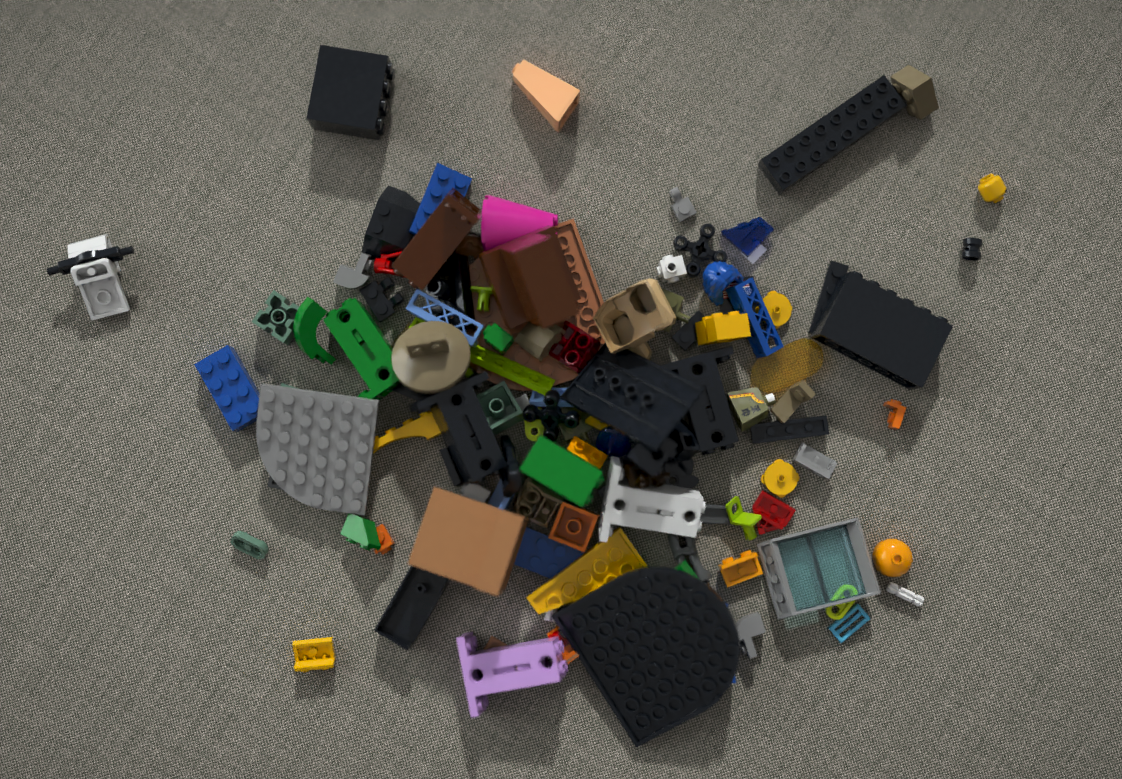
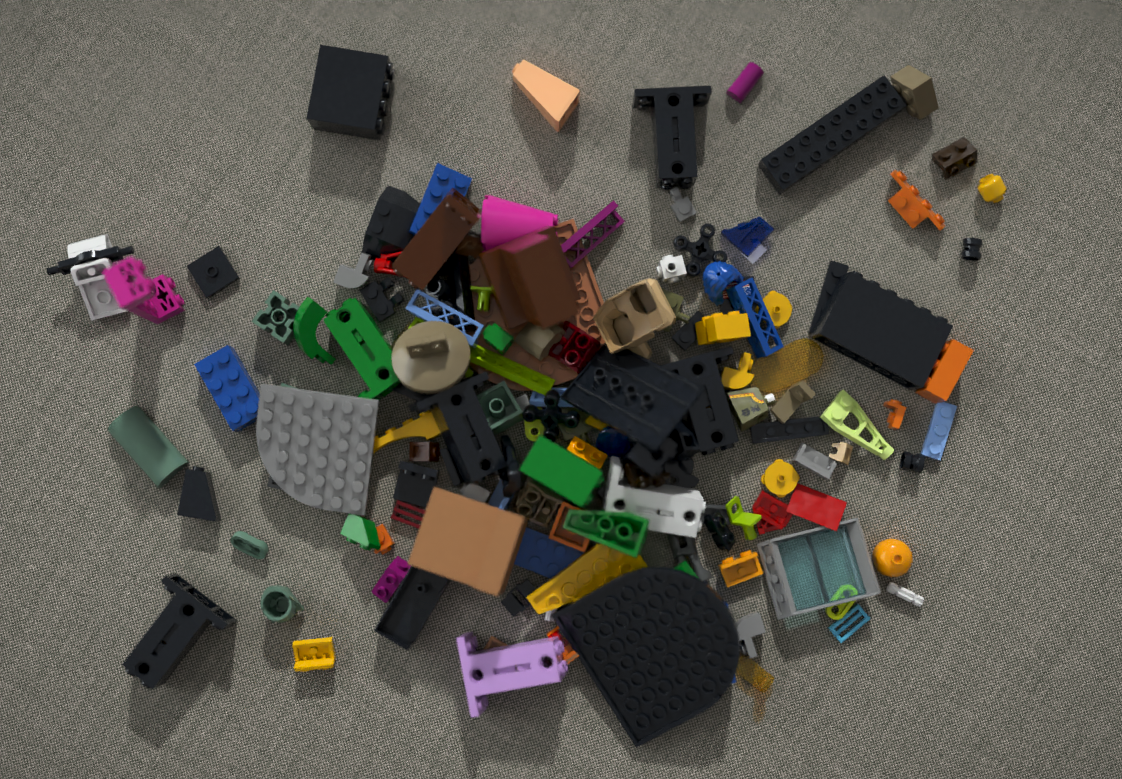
none -> dark pink plate [102,256,185,324]
none -> sand green brick [108,406,189,488]
none -> black brick [122,573,237,689]
none -> black slope [177,466,221,522]
none -> black plate [187,246,240,298]
none -> sand green helmet [261,585,304,623]
none -> magenta bracket [371,556,411,603]
none -> dark red tile [390,500,426,529]
none -> black bracket [393,460,440,507]
none -> reddish brown bracket [409,442,440,462]
none -> black piece [501,579,536,617]
none -> magenta fence [561,200,625,269]
none -> green wedge [563,509,650,558]
none -> black brick [632,85,712,190]
none -> black hinge [704,509,736,552]
none -> yellow brick [720,352,754,390]
none -> magenta brick [726,62,764,104]
none -> clear yellow piece [736,656,774,693]
none -> red sticker [786,483,847,531]
none -> yellowish green plate [820,389,894,460]
none -> tan tile [829,442,853,465]
none -> orange bracket [888,170,945,231]
none -> black wheel [900,451,925,473]
none -> orange brick [915,339,974,404]
none -> light blue plate [920,402,957,461]
none -> dark brown bracket [932,137,978,180]

